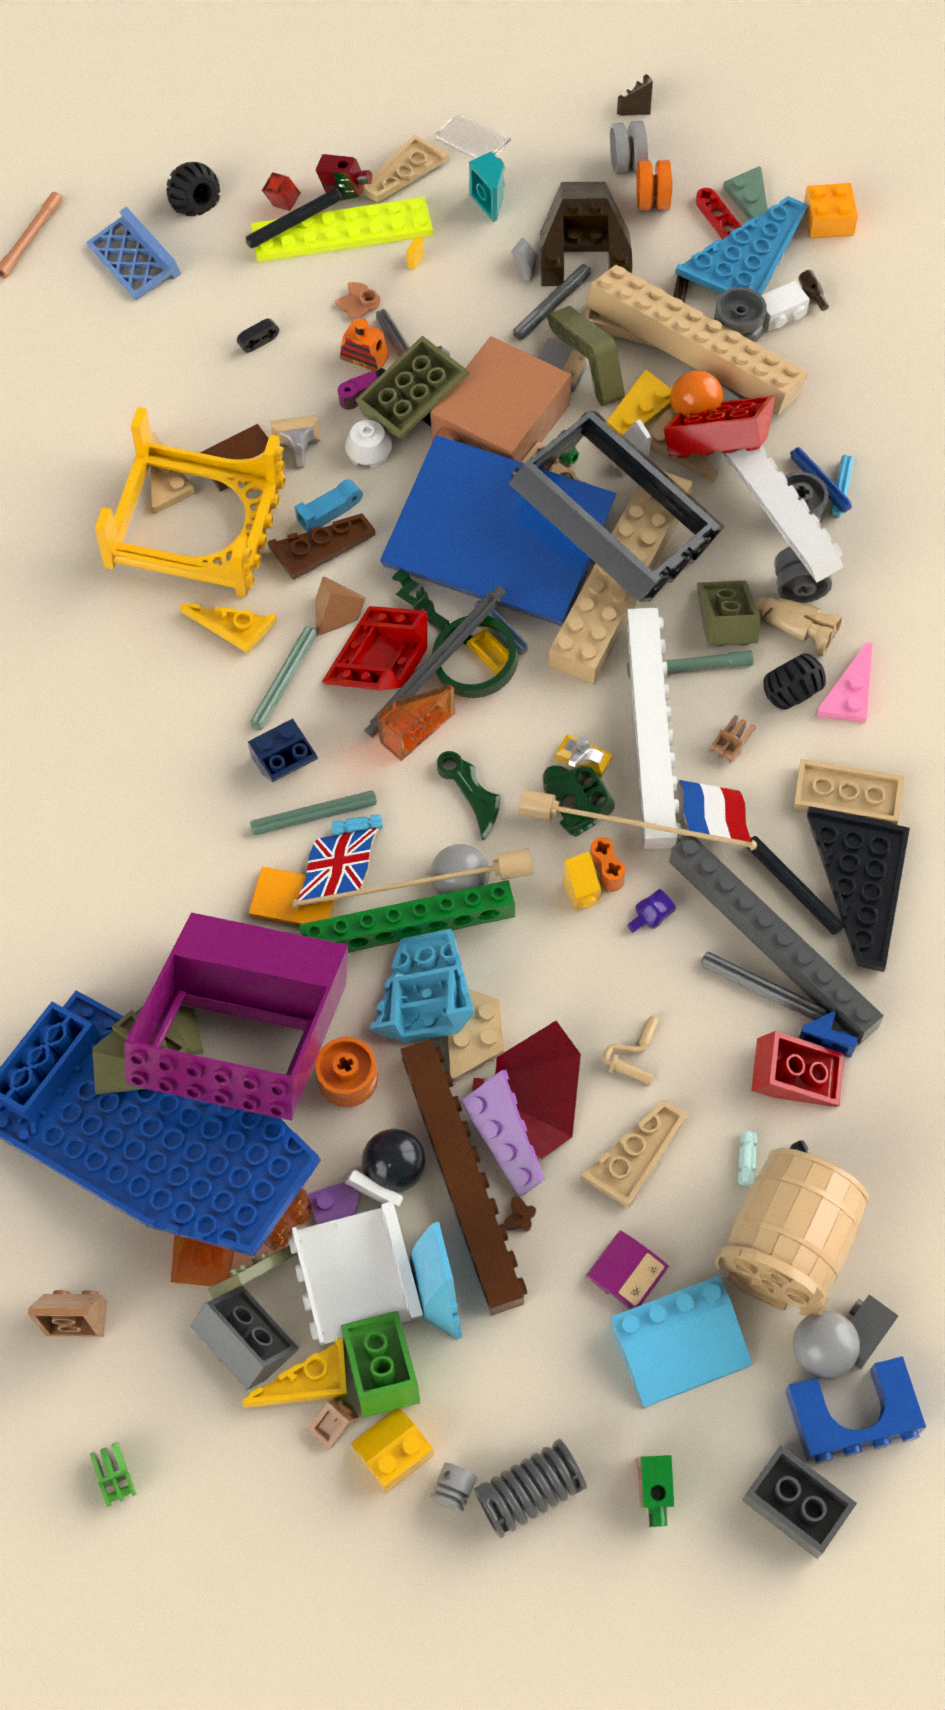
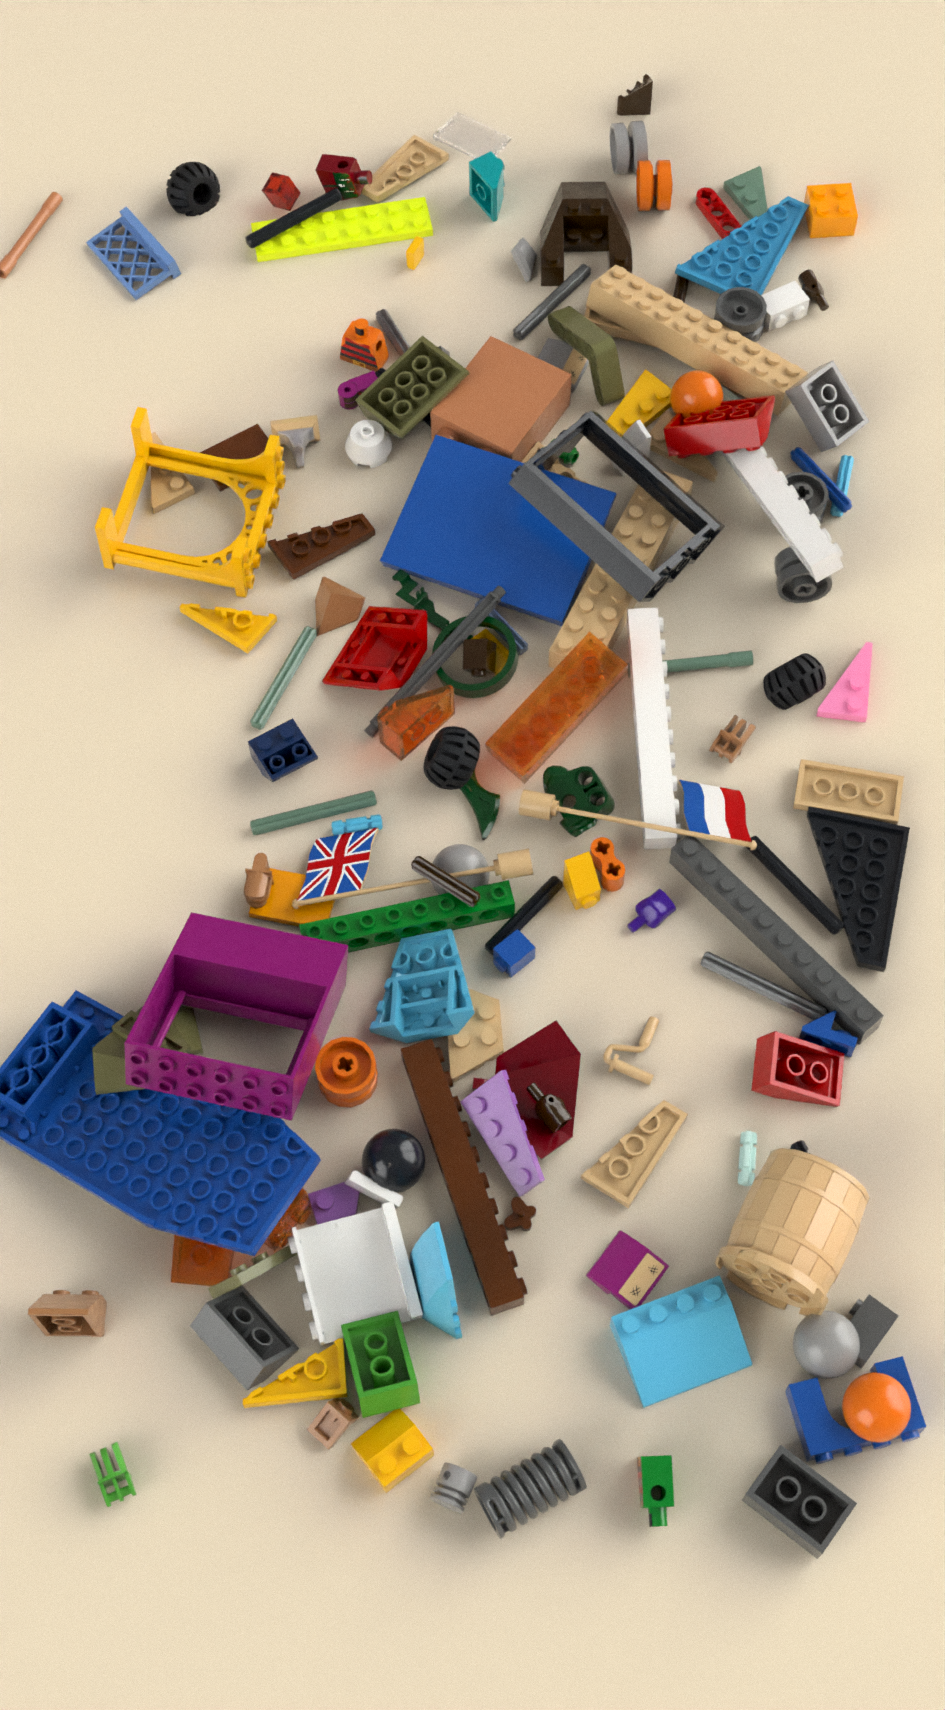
black beam [237,318,279,353] -> none
dark azure leg [294,479,363,532] -> none
nougat plate [335,282,380,318] -> none
piece [555,734,613,778] -> none
olive slope [697,580,760,647] -> none
tan piece [755,595,843,656] -> none
none -> medium nougat arm [244,853,274,909]
none -> dark brown axle [411,856,481,907]
none -> black wheel [423,726,480,790]
none -> dark brown brick [462,638,496,678]
none -> clear orange brick [485,631,628,784]
none -> black axle [485,876,563,955]
none -> blue brick [493,929,535,977]
none -> dark brown piece [526,1082,572,1133]
none -> light grey brick [785,361,869,452]
none -> orange piece [842,1372,911,1443]

